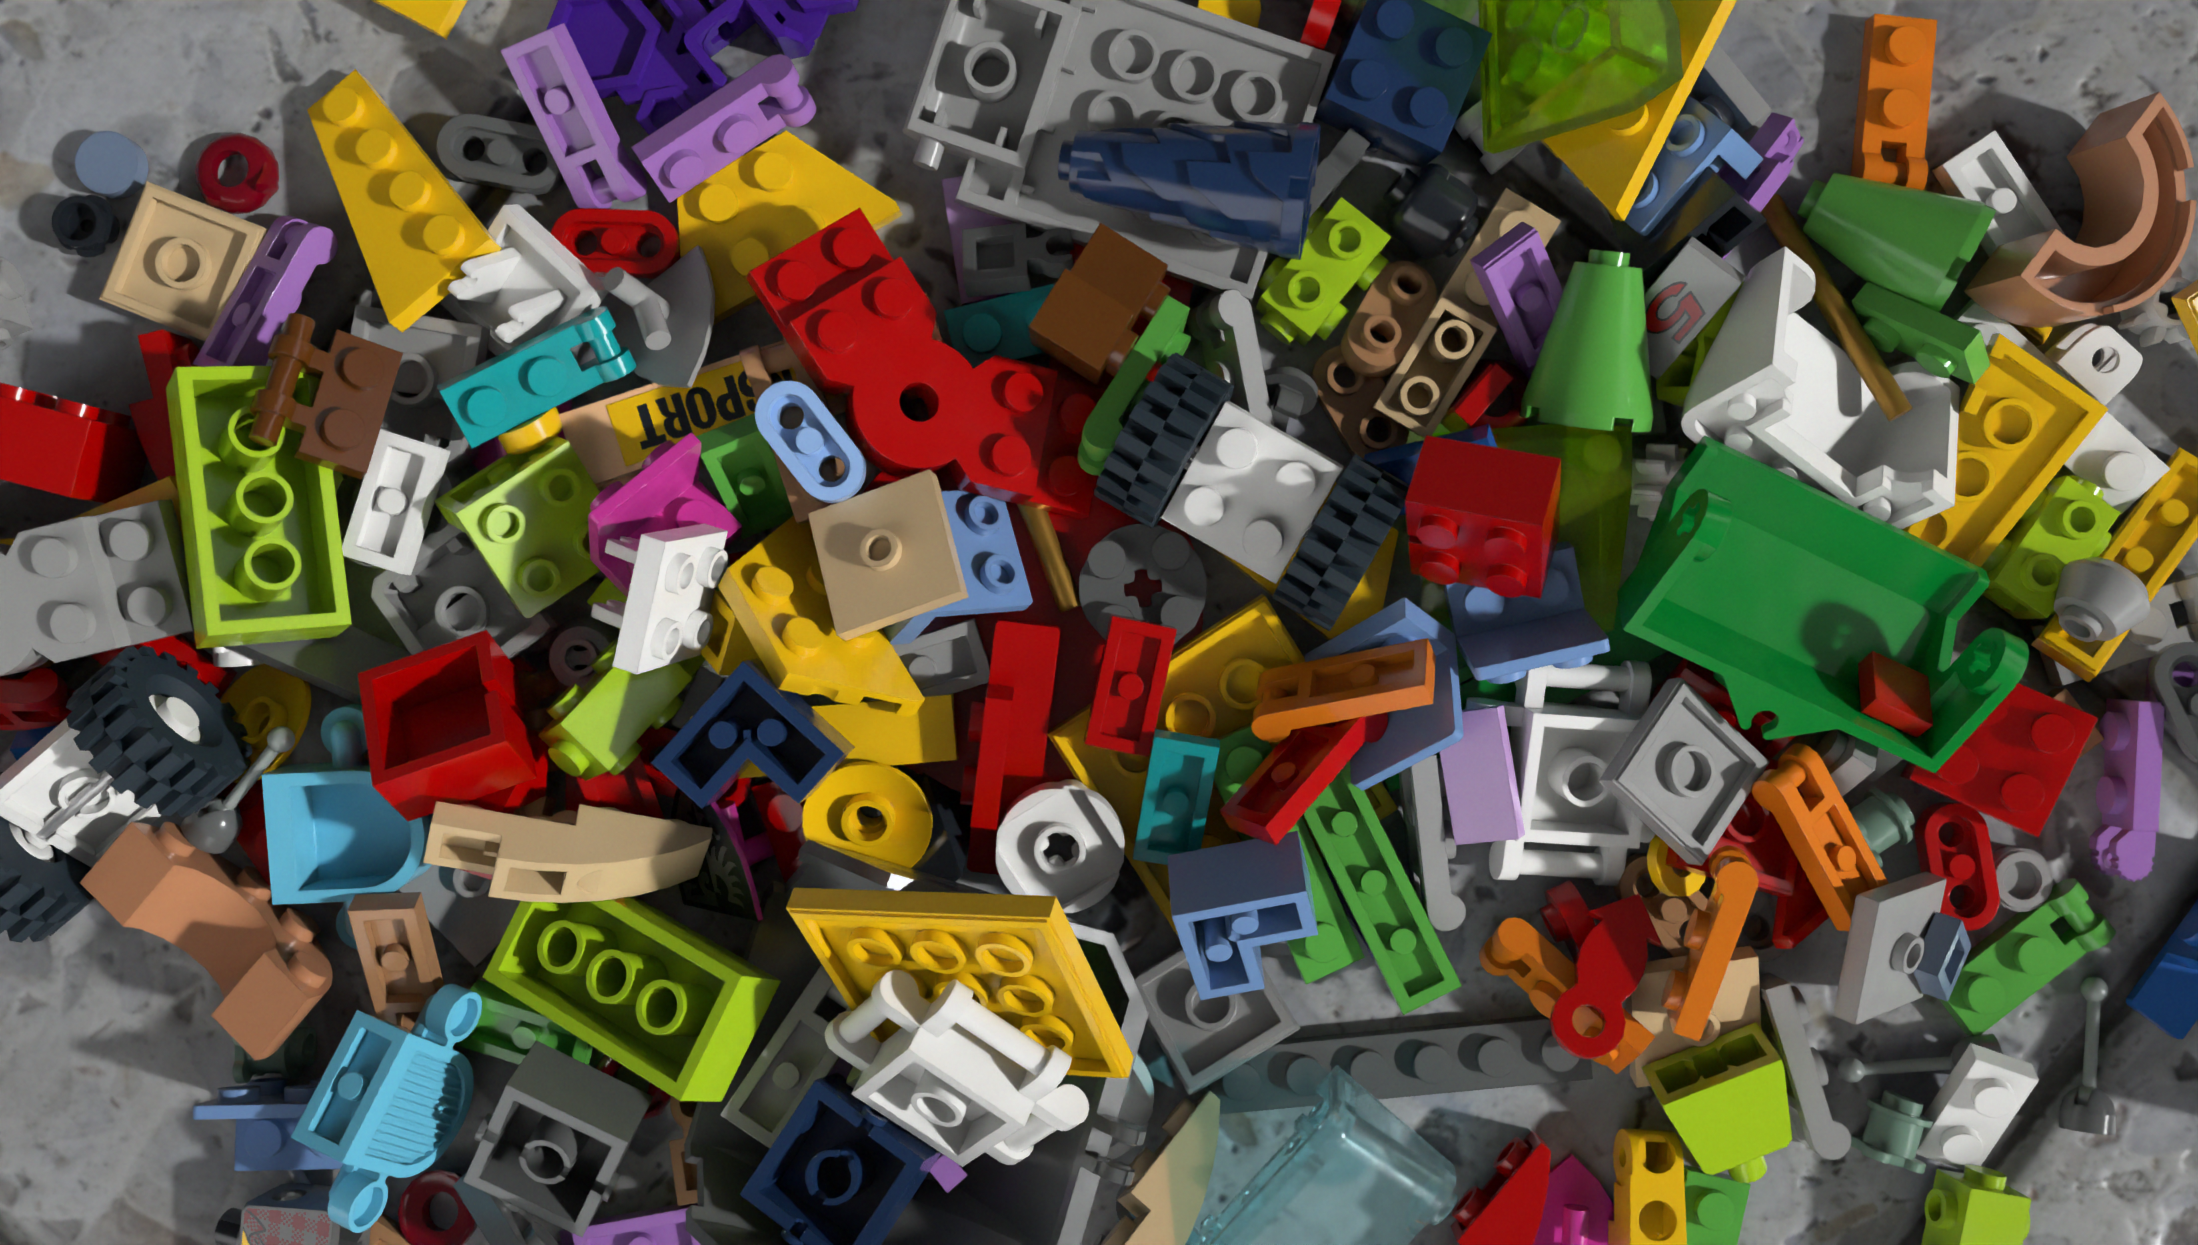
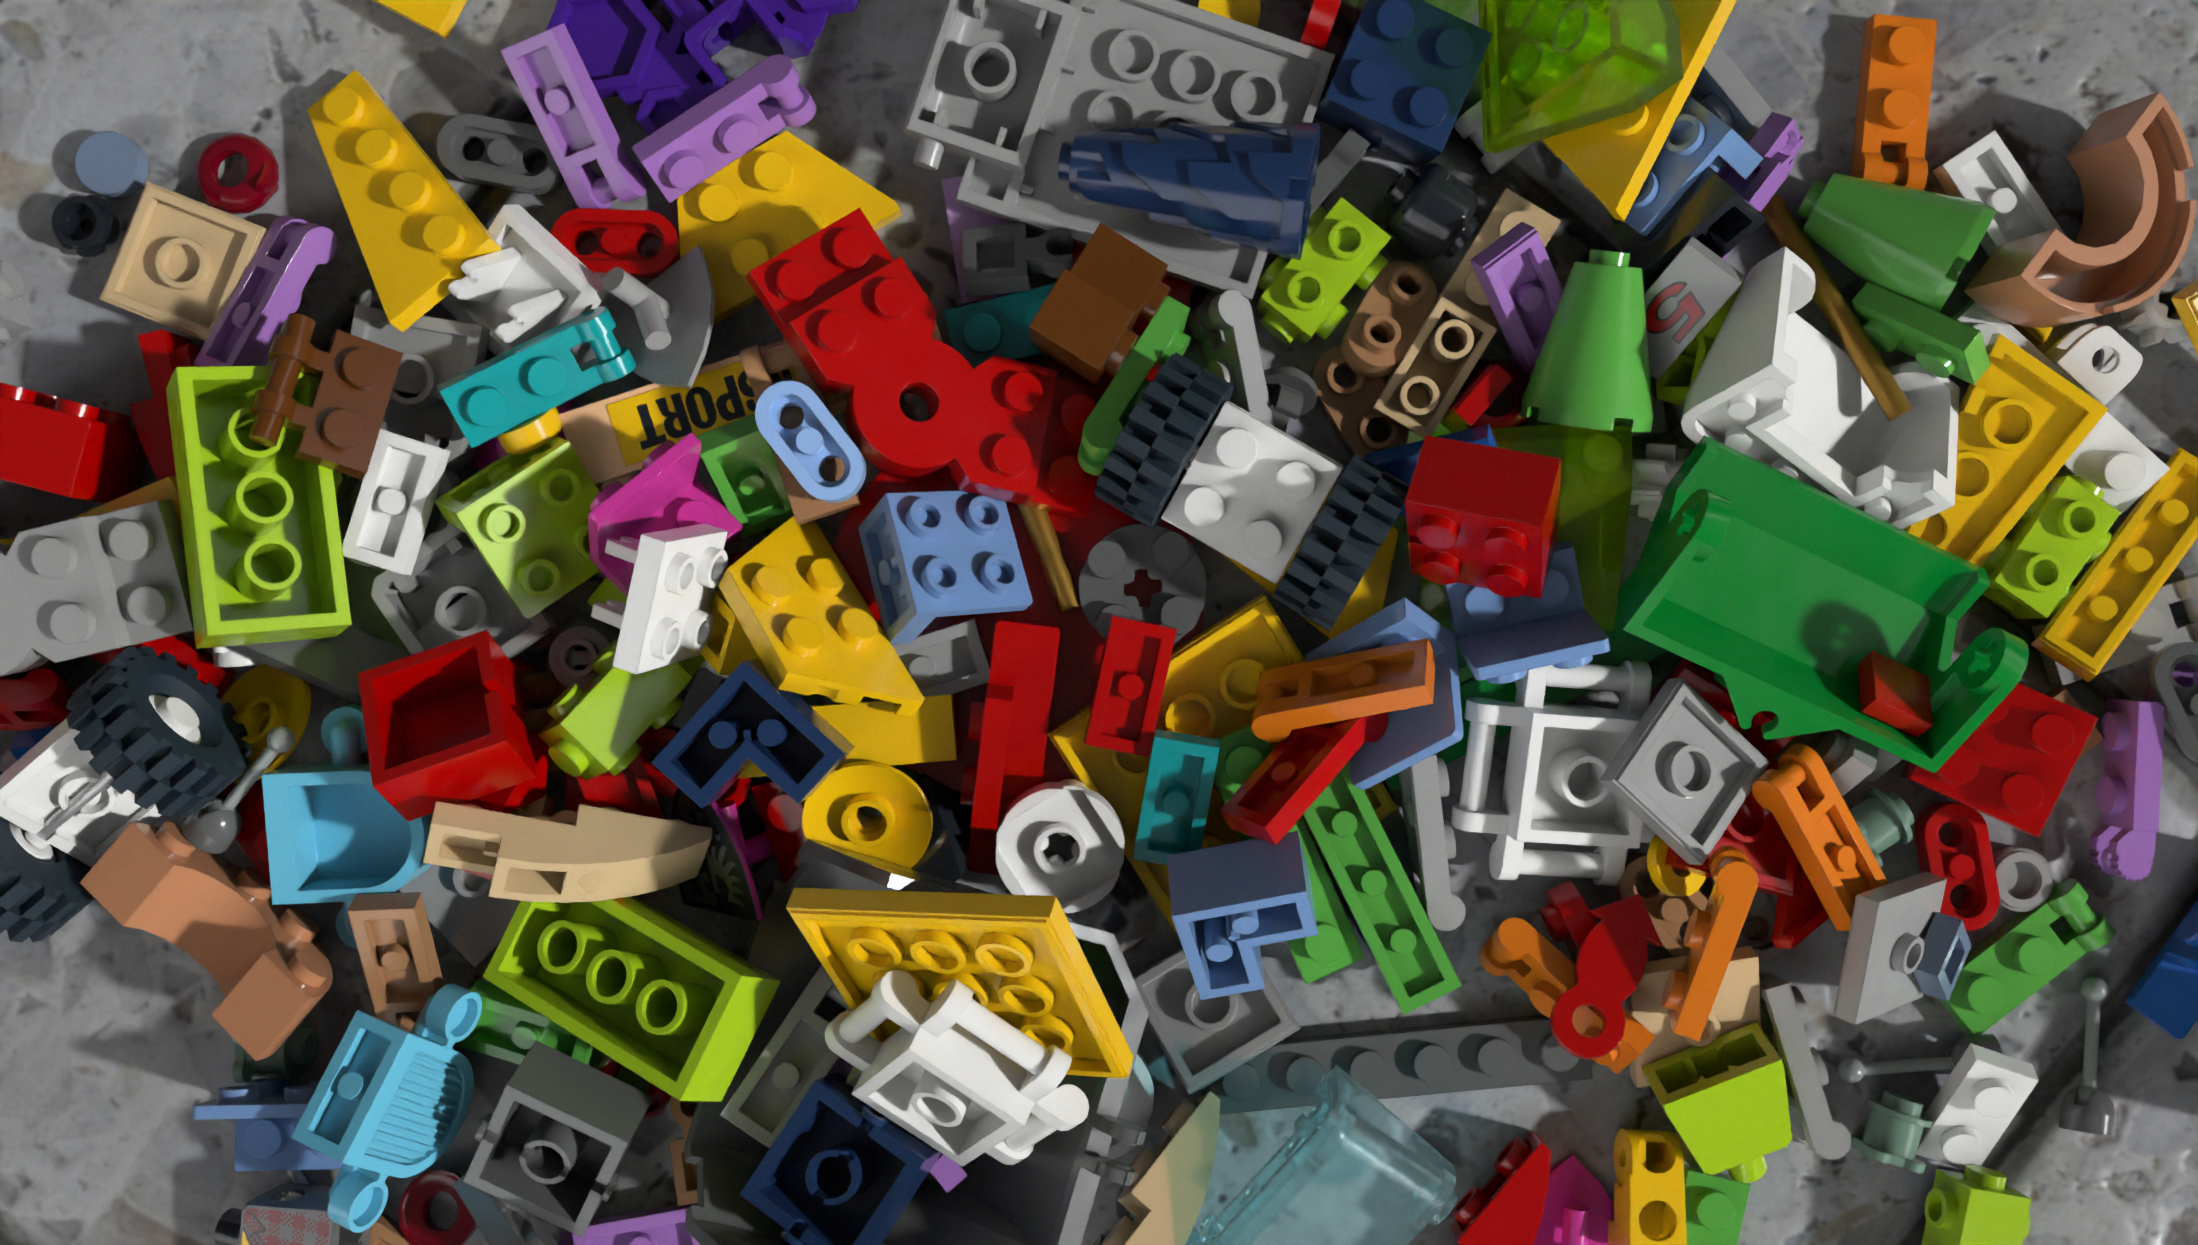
tan plate [808,469,969,641] -> none
lavender tile [1440,705,1525,845] -> none
light grey cone [2054,557,2150,642] -> none

